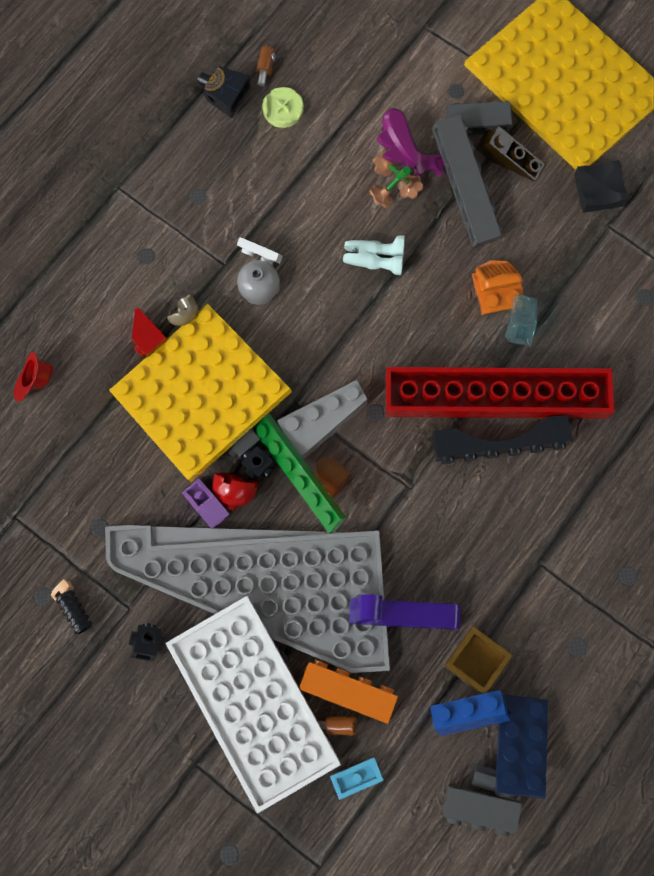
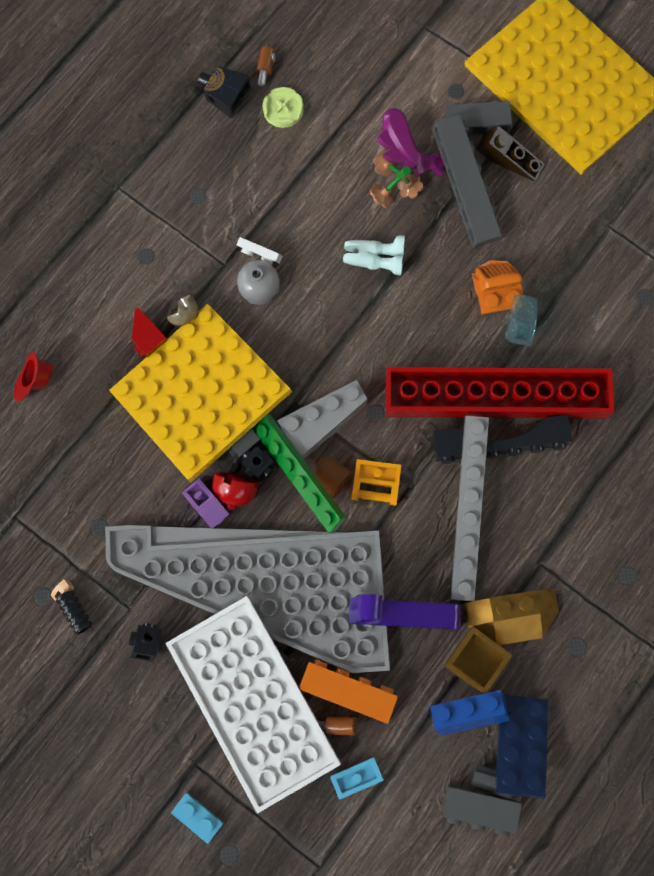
black brick [574,160,629,213] -> none
none -> medium azure plate [171,792,224,844]
none -> light orange plate [351,459,401,506]
none -> light grey plate [450,416,489,601]
none -> pearl gold wedge [463,589,559,645]

